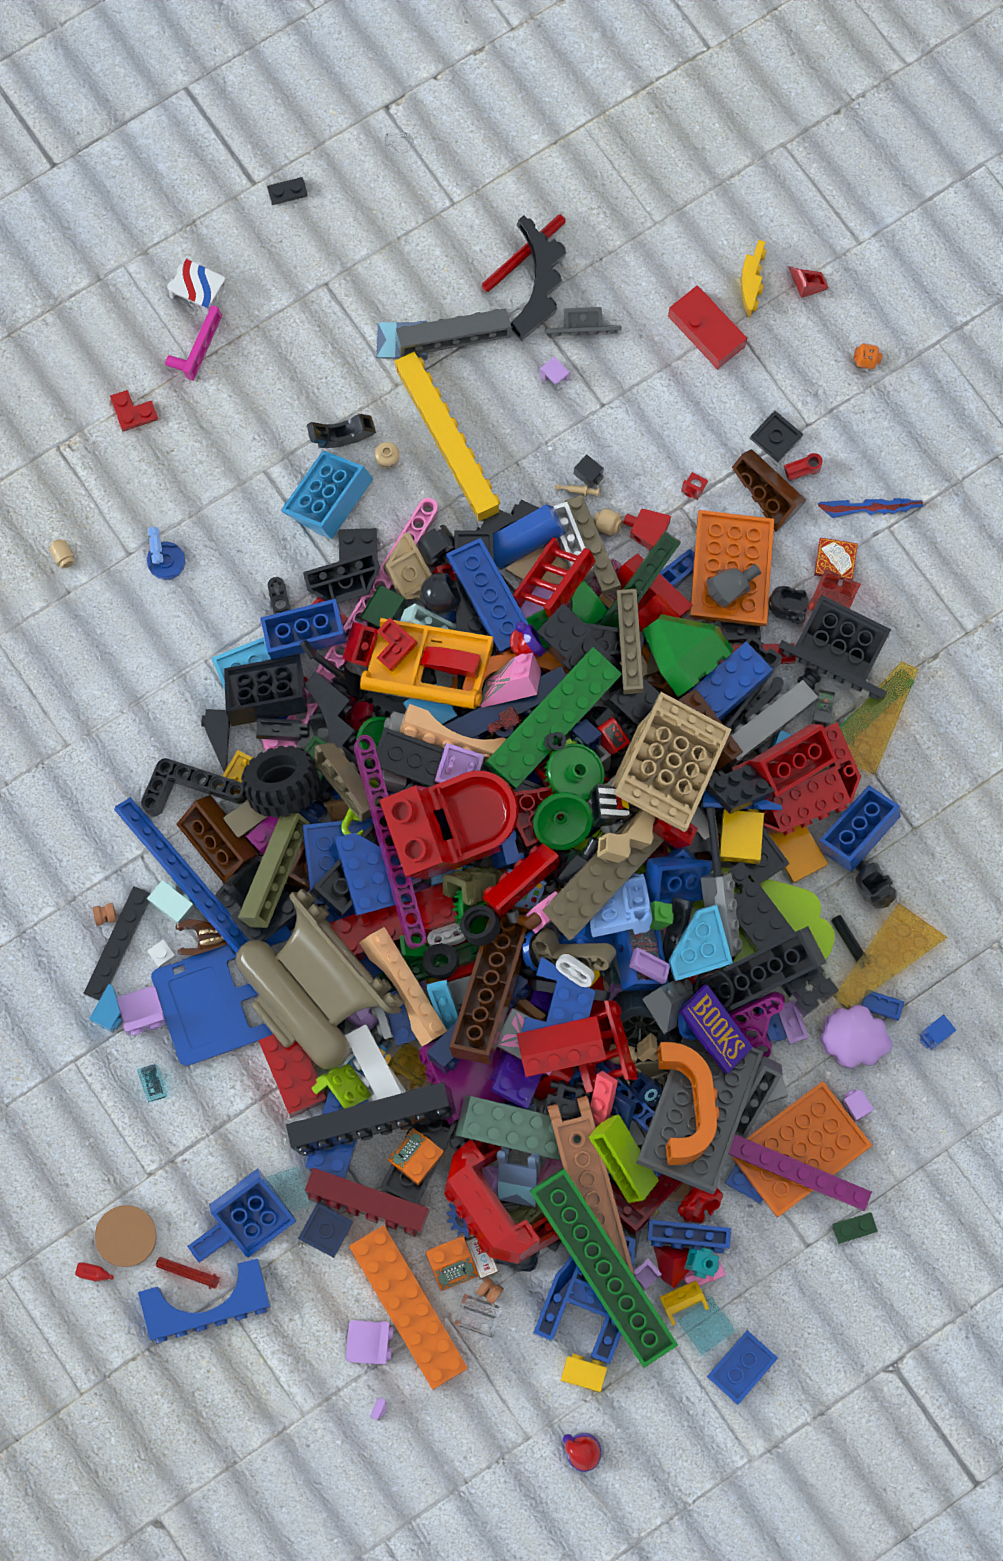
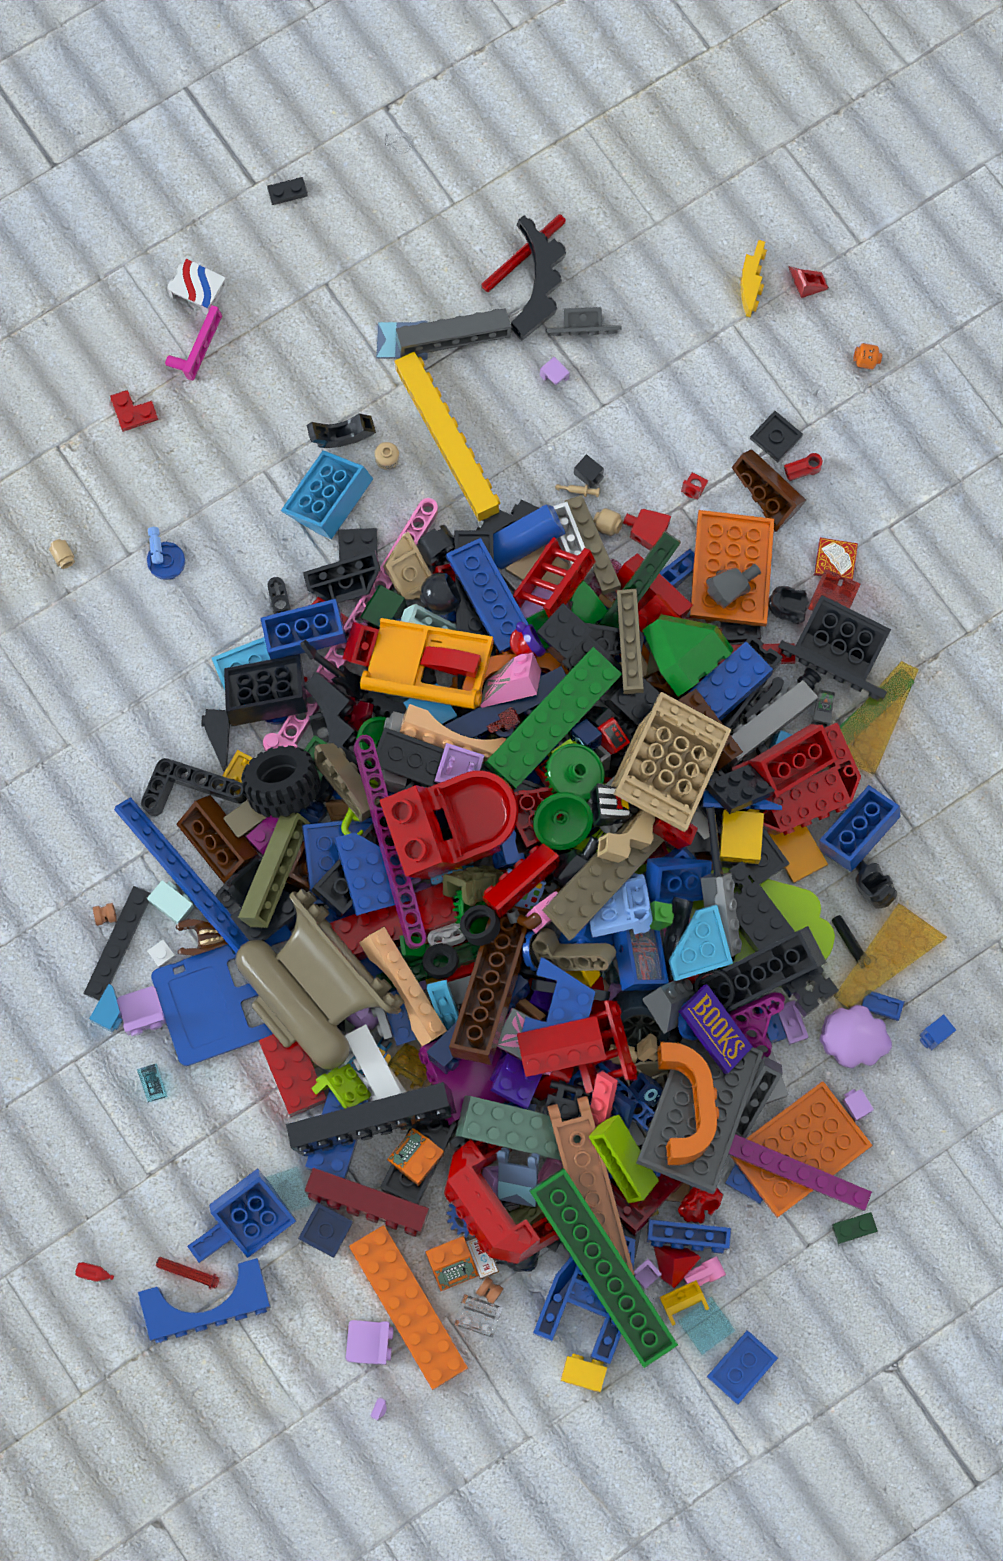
medium nougat tile [95,1205,156,1267] -> none
black hinge [256,718,310,741] -> none
red plate [377,618,418,672] -> none
black bush [544,732,566,751] -> none
white plate [556,954,595,987] -> none
red piece [562,1433,601,1472] -> none
lavender tile [629,947,670,984] -> none
red brick [668,285,747,370] -> none
teal brick [684,1248,719,1279] -> none
blue sword [818,498,923,518] -> none

